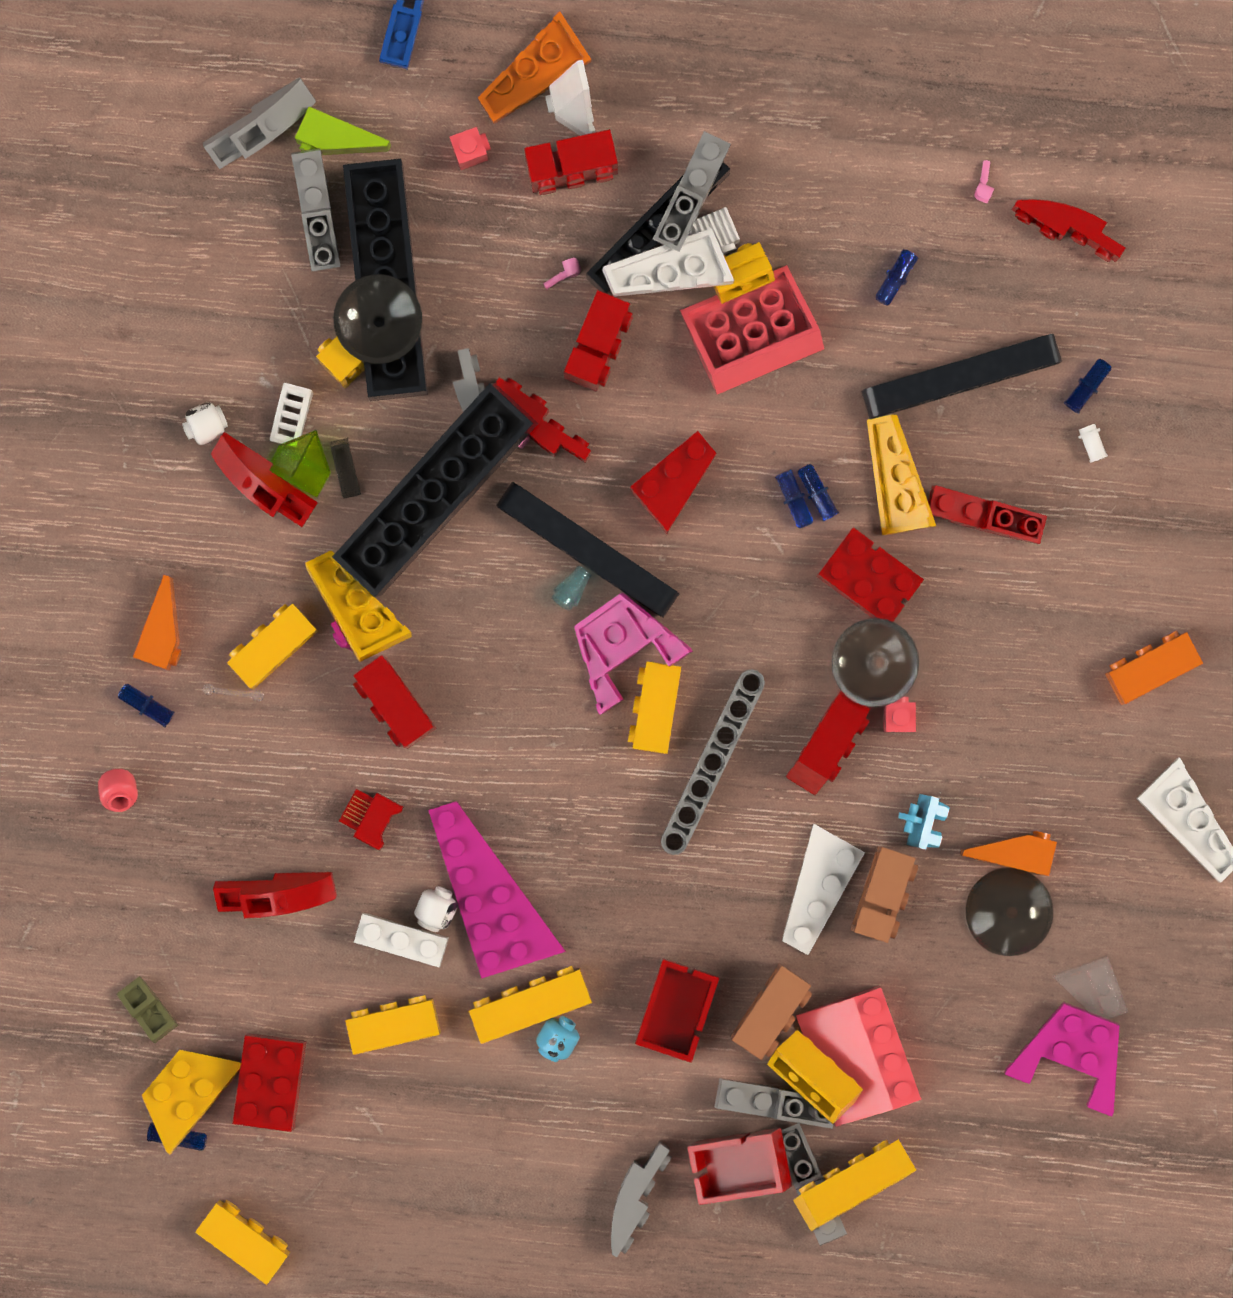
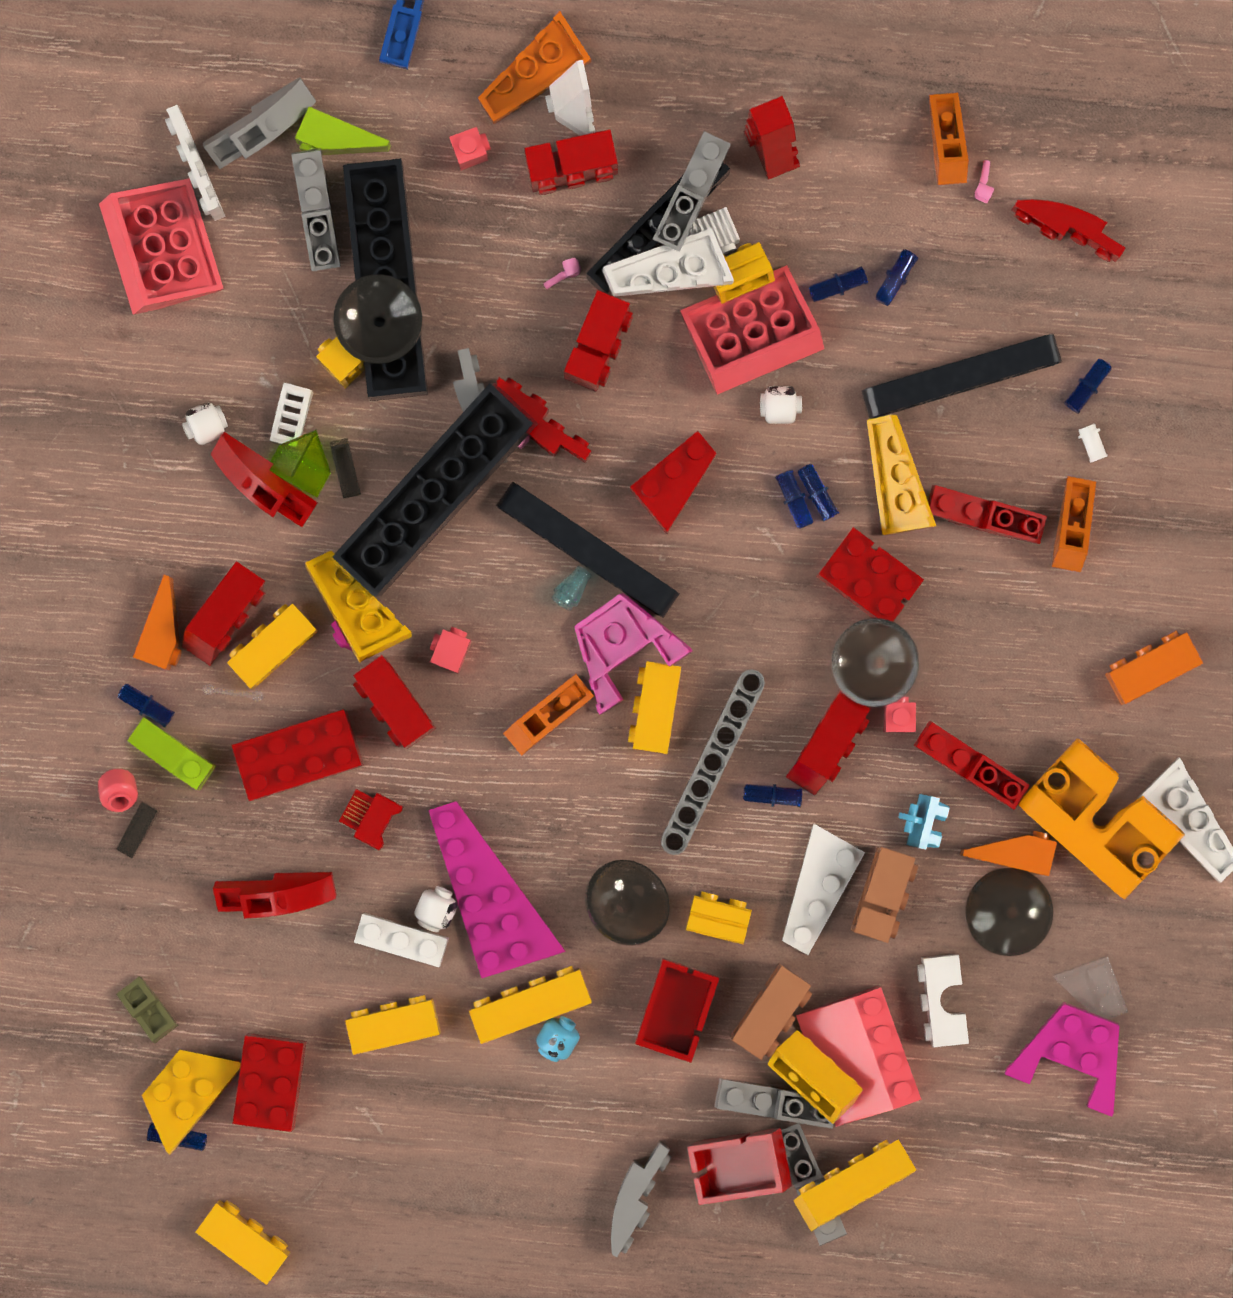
none -> coral slope [99,178,224,315]
none -> clear smoke piece [116,802,160,858]
none -> lime slope [127,717,216,790]
none -> white wing [165,105,226,221]
none -> red wedge [182,561,266,666]
none -> red brick [231,709,364,801]
none -> coral brick [430,627,471,674]
none -> orange slope [503,674,594,756]
none -> clear smoke dish [585,860,670,946]
none -> yellow brick [686,891,752,944]
none -> red wedge [743,96,800,180]
none -> clear blue axle [743,784,802,807]
none -> white head [760,386,802,424]
none -> clear blue axle [809,266,868,302]
none -> red slope [913,721,1030,810]
none -> white arch [917,954,969,1047]
none -> orange slope [929,93,969,185]
none -> light orange connector [1018,738,1185,899]
none -> orange slope [1052,476,1096,572]

